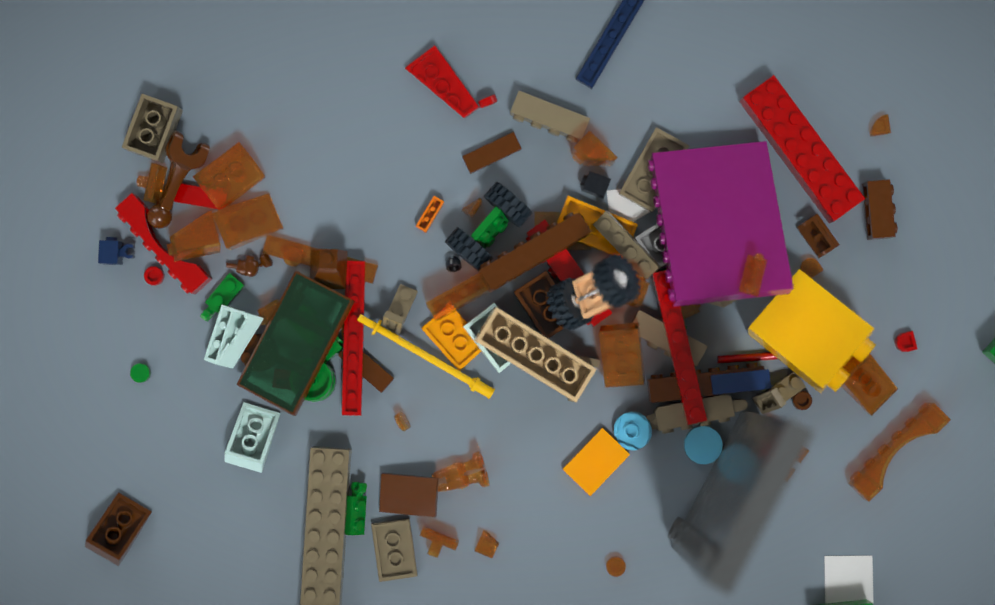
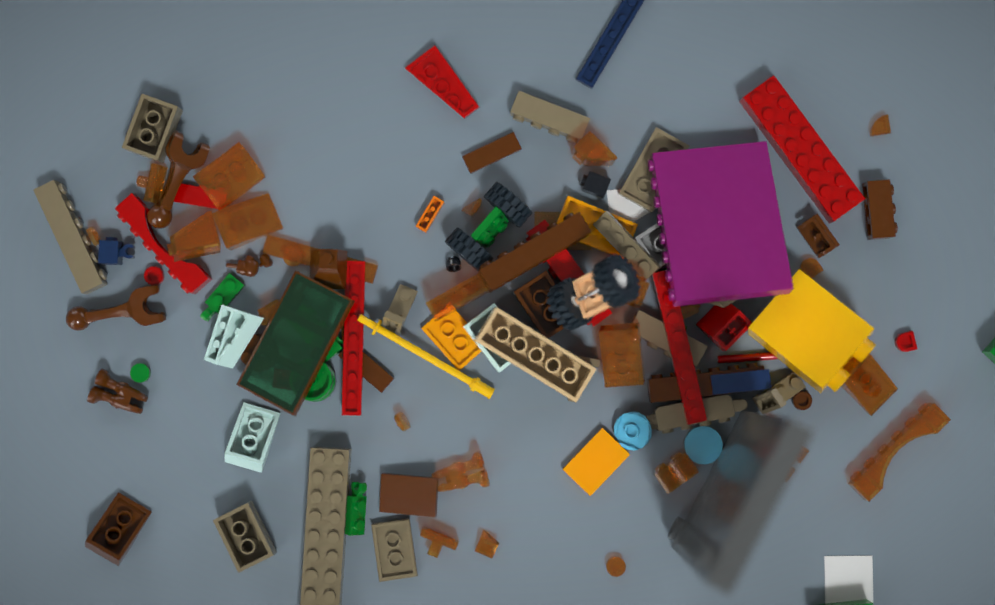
red tile [478,94,498,108] -> none
clear orange hinge [739,253,767,297] -> none
none -> dark tan brick [33,180,108,294]
none -> reddish brown piece [66,284,166,331]
none -> clear orange tile [86,227,101,246]
none -> reddish brown piece [87,368,148,414]
none -> dark tan brick [213,501,277,573]
none -> clear orange brick [653,451,699,494]
none -> red slope [695,304,752,351]

